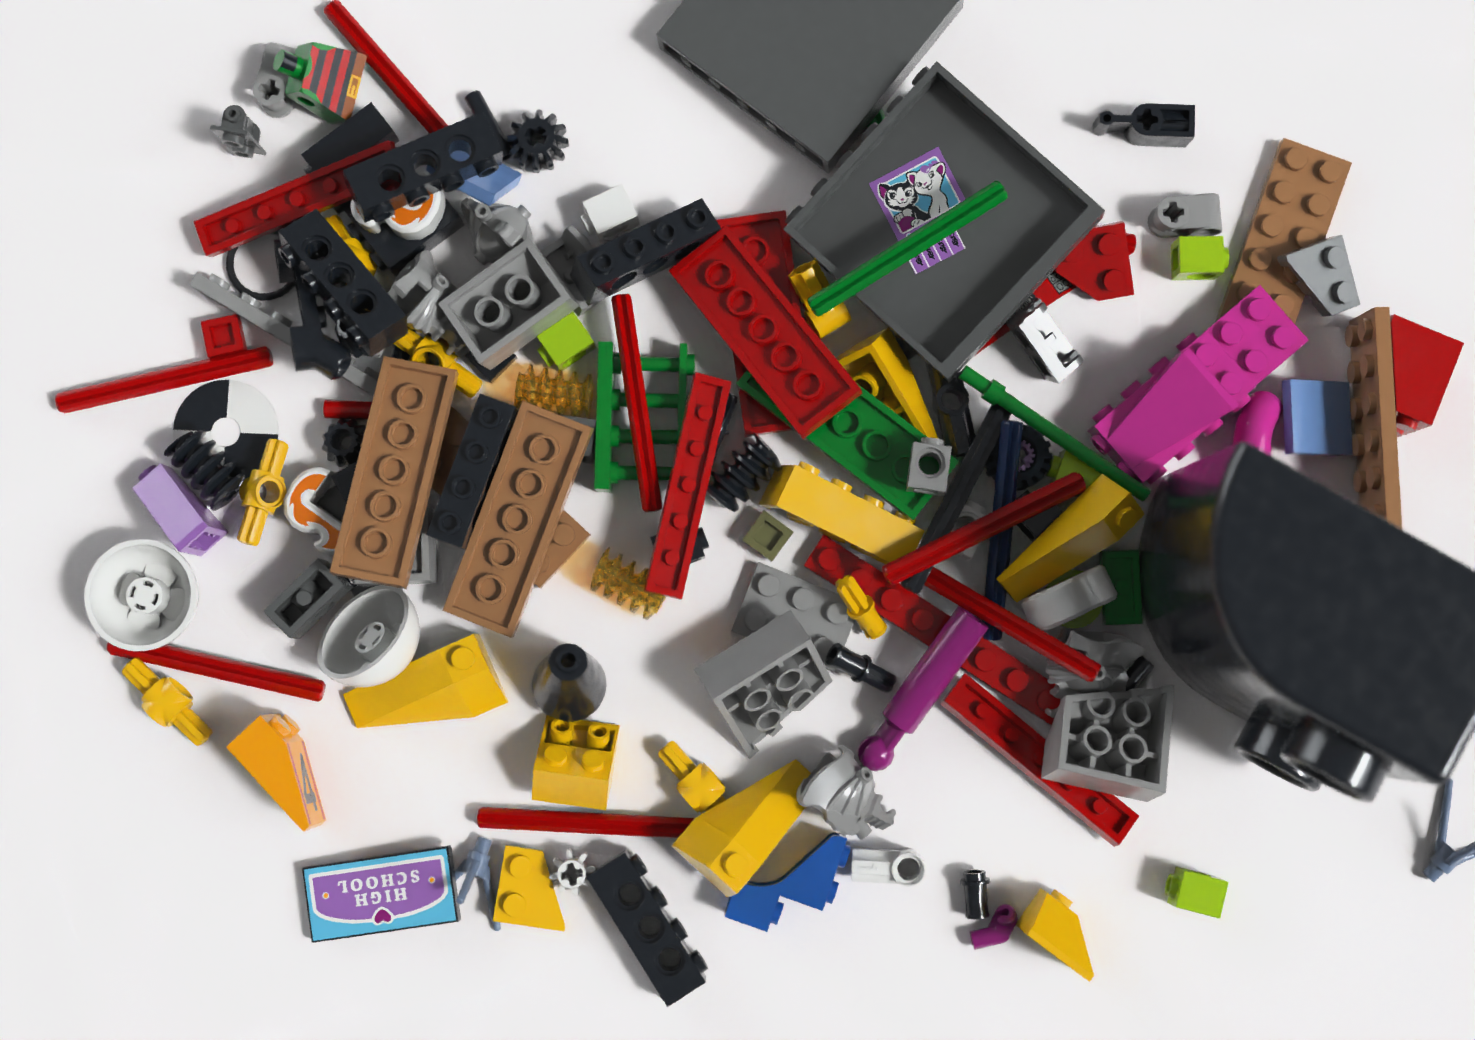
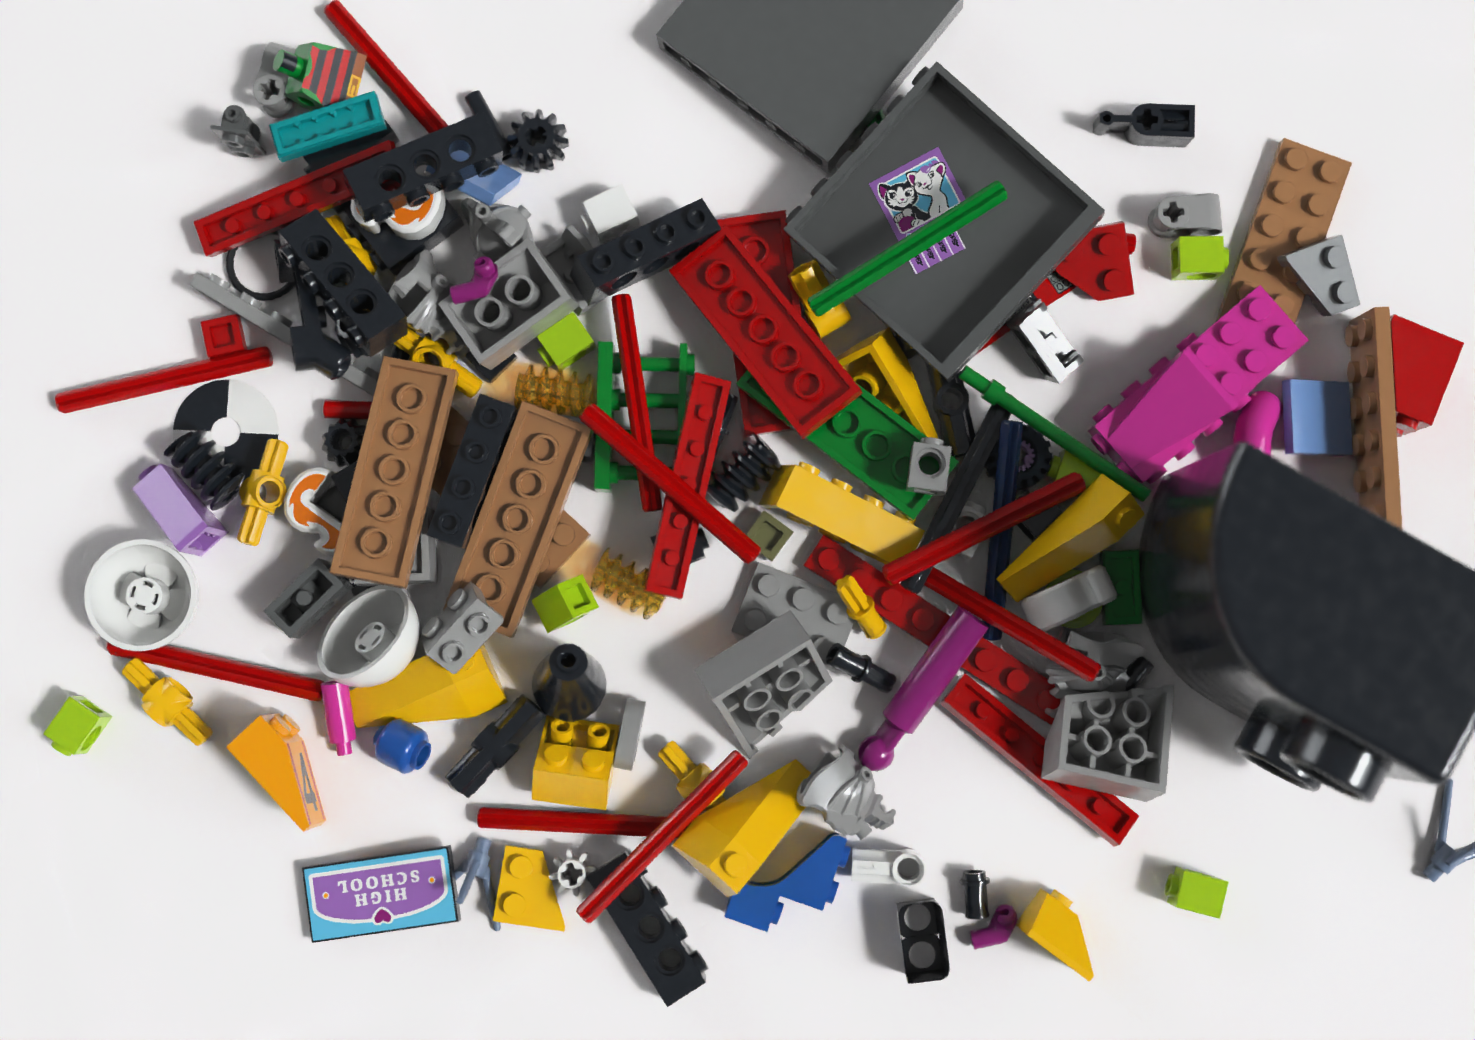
none -> lime brick [43,696,113,756]
none -> teal plate [269,91,387,163]
none -> dark pink cylinder [321,680,356,756]
none -> blue head [373,719,432,774]
none -> light grey bracket [420,581,504,674]
none -> black piece [445,694,546,798]
none -> magenta arm [450,256,498,305]
none -> lime brick [531,574,599,633]
none -> red axle [576,750,748,924]
none -> red axle [579,403,761,564]
none -> light grey beam [613,698,646,771]
none -> black piece [897,898,950,984]

